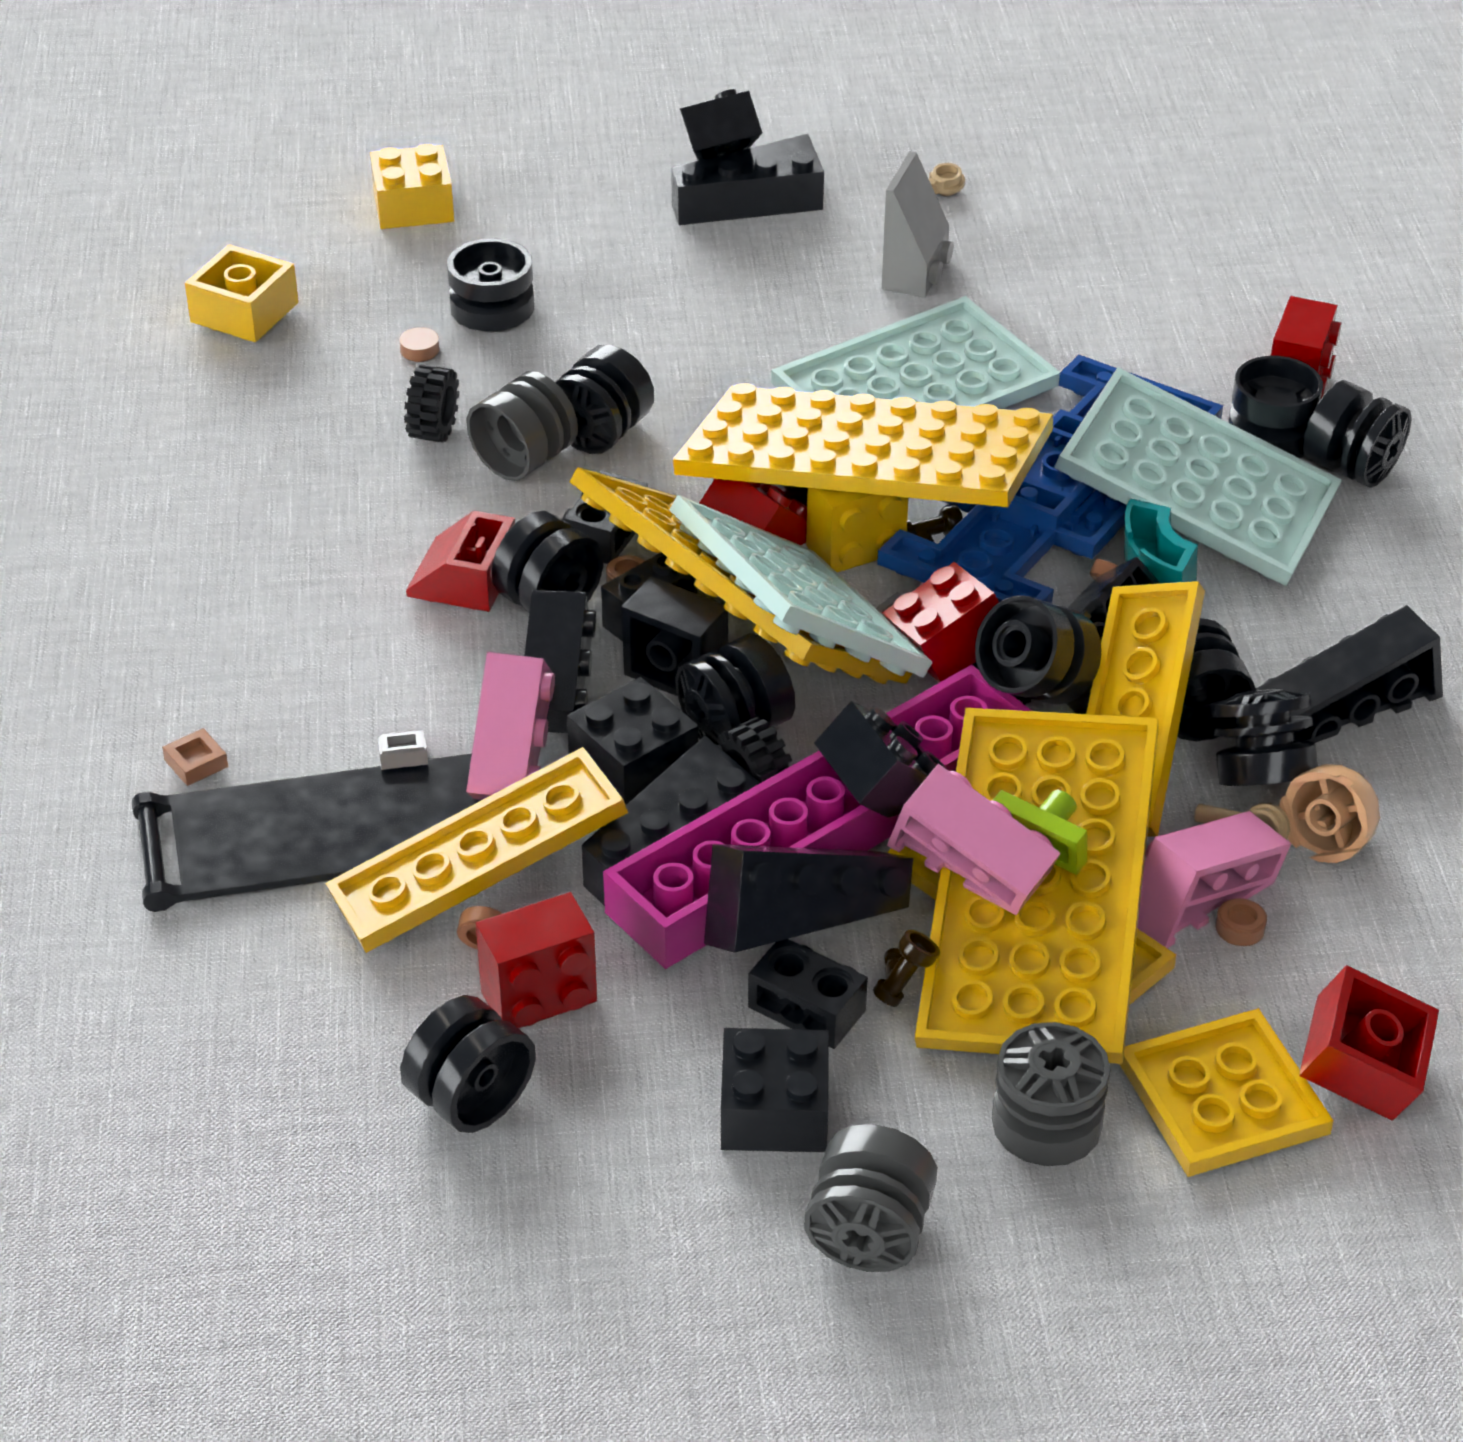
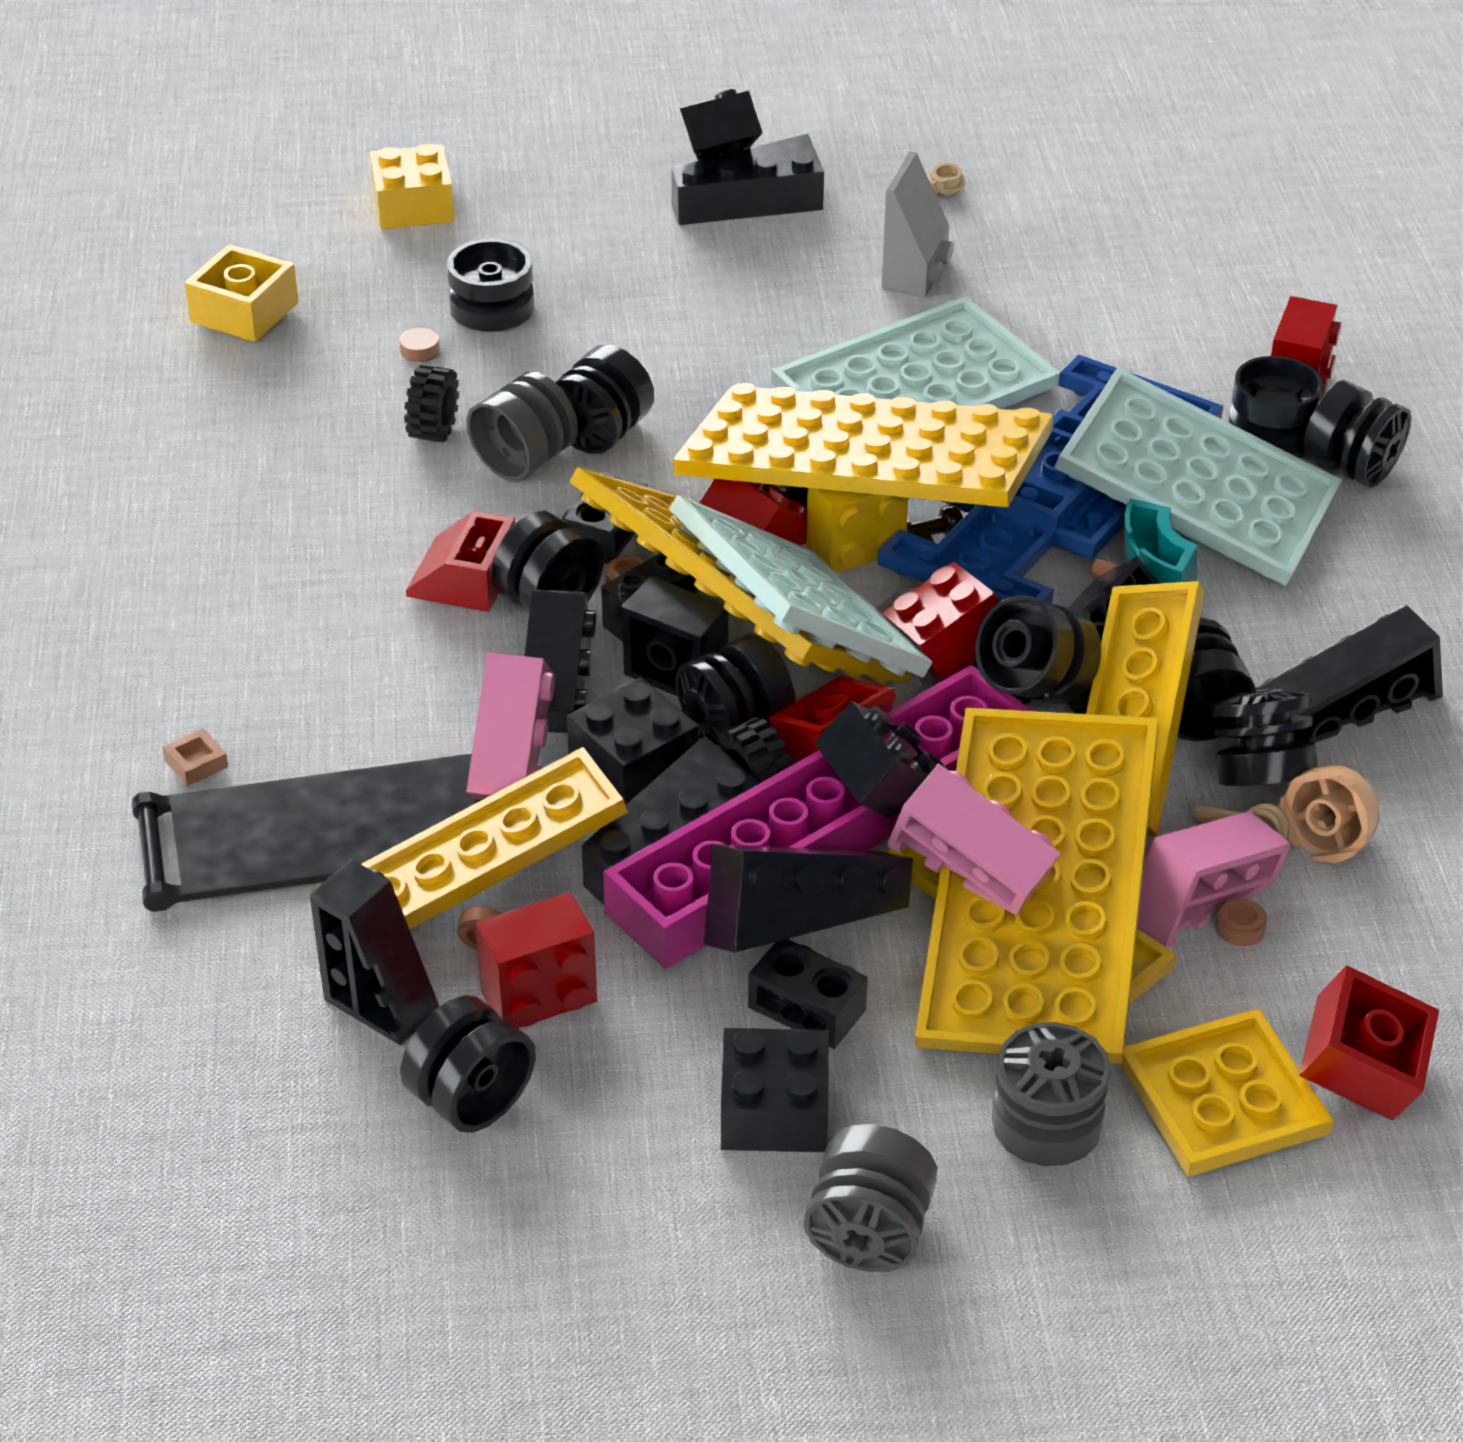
light grey tile [377,730,428,770] -> none
dark brown piece [873,930,940,1007] -> none
lime tile [993,790,1087,875] -> none
none -> black wedge [310,859,440,1046]
none -> red slope [768,676,896,766]

